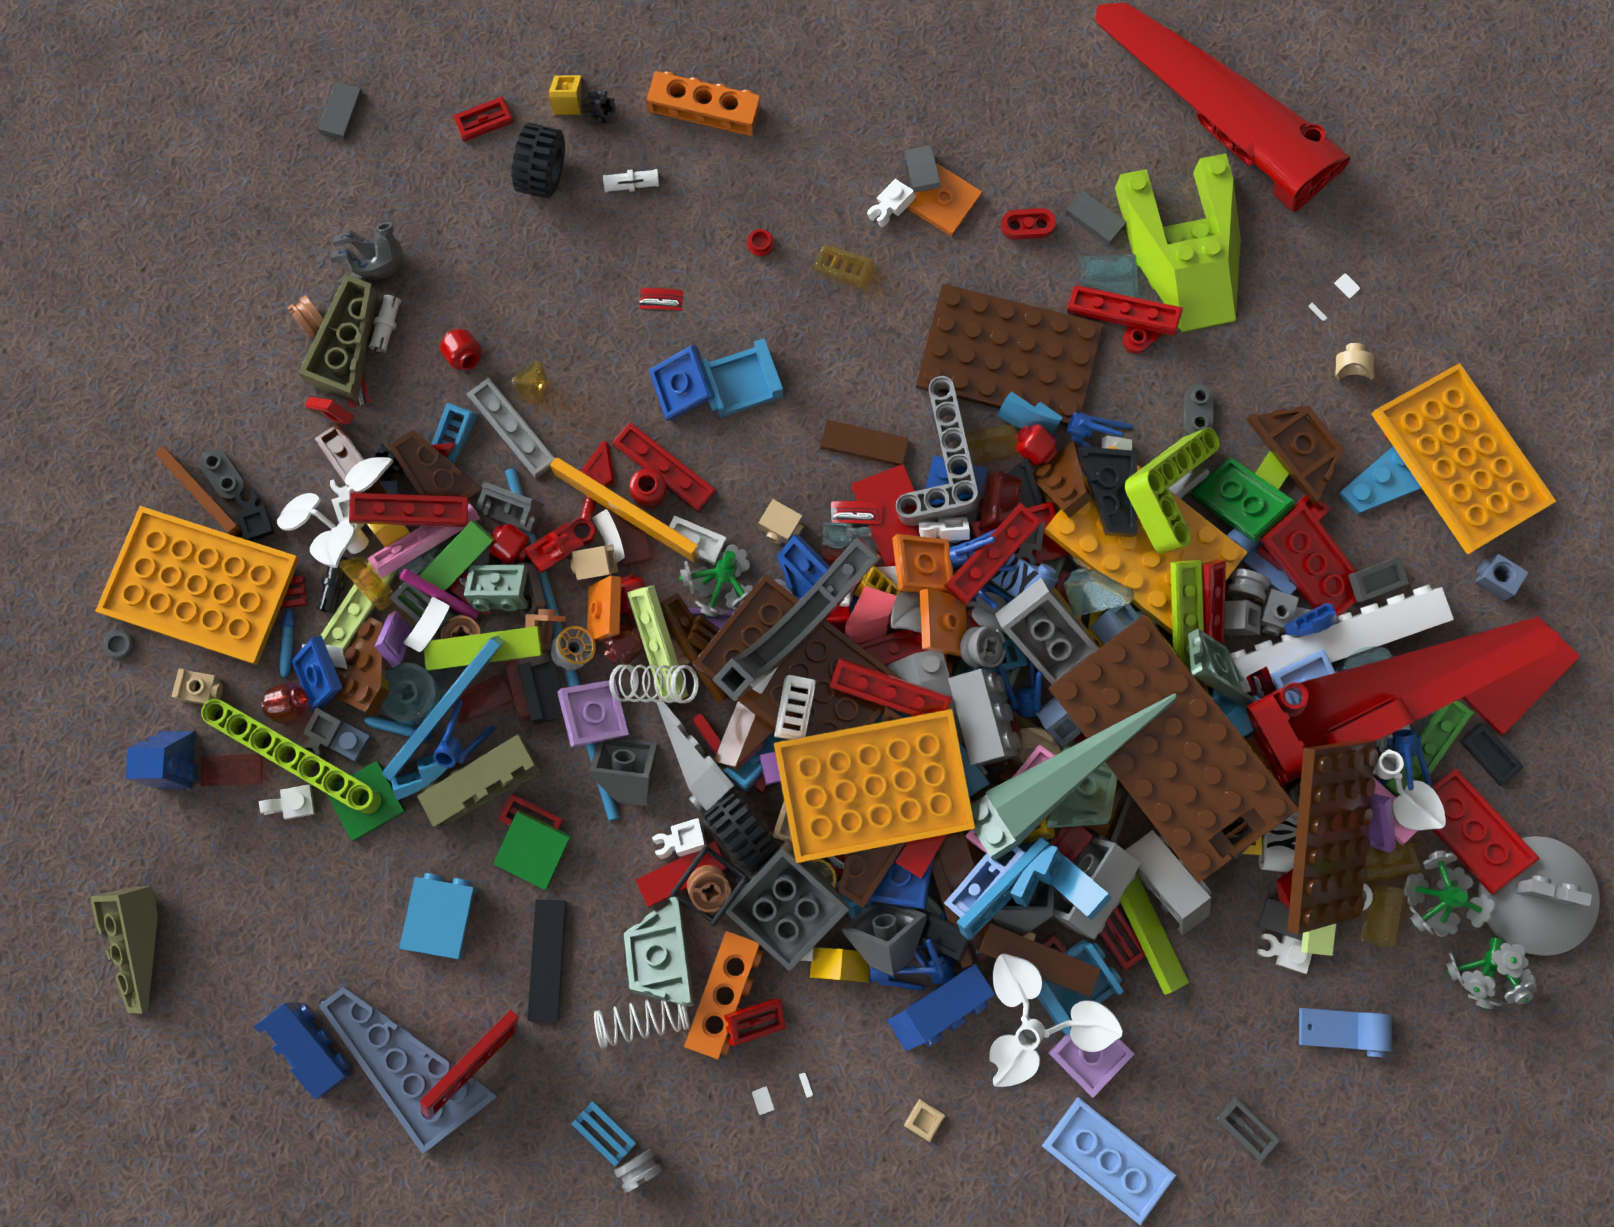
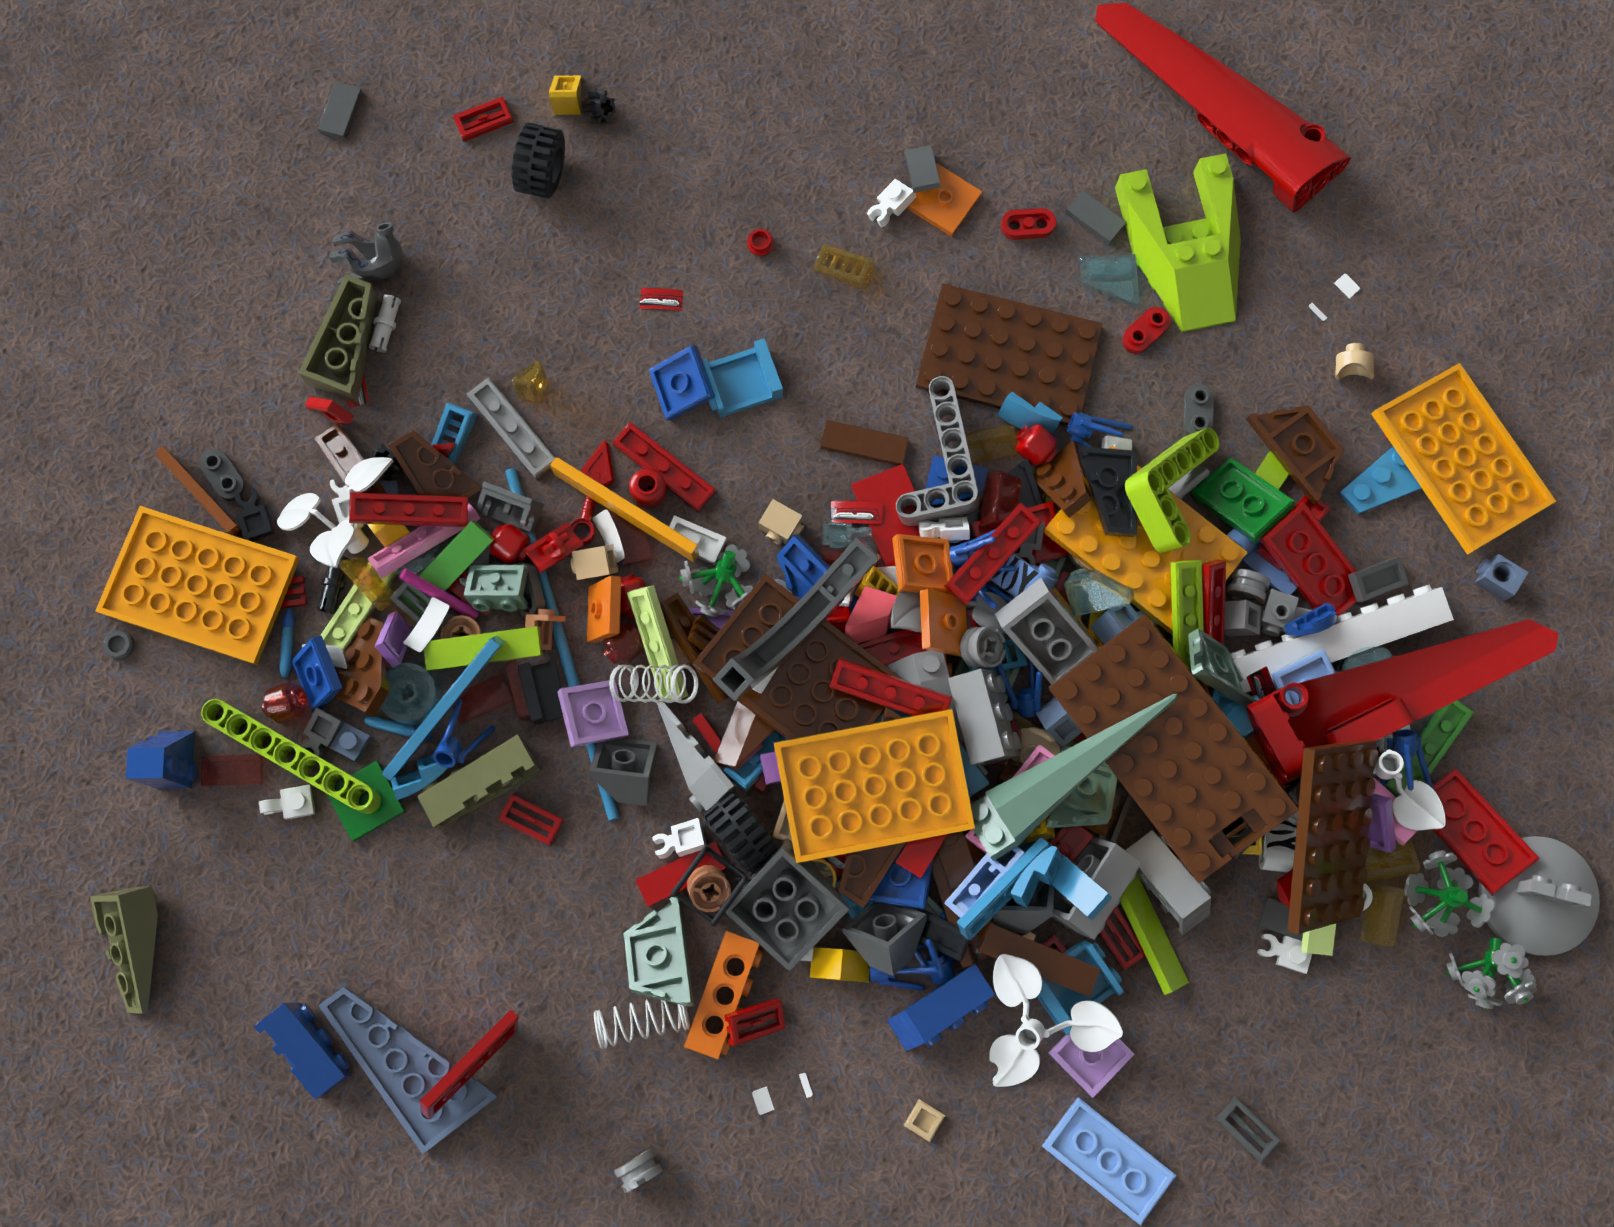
tan brick [171,668,223,705] -> none
nougat wheel [287,295,324,340] -> none
dark azure panel [399,873,478,960] -> none
red head [440,329,482,370] -> none
green tile [493,810,572,890] -> none
black tile [527,899,566,1022] -> none
light grey wheel [550,626,596,671] -> none
dark azure tile [572,1100,637,1166] -> none
white pin [603,169,659,193] -> none
orange brick [647,71,760,136] -> none
white slope [774,675,816,740] -> none
red tile [1067,285,1183,336] -> none
medium blue door [1299,1008,1392,1057] -> none
black tile [1460,722,1523,786] -> none
red tile [1462,616,1580,735] -> none

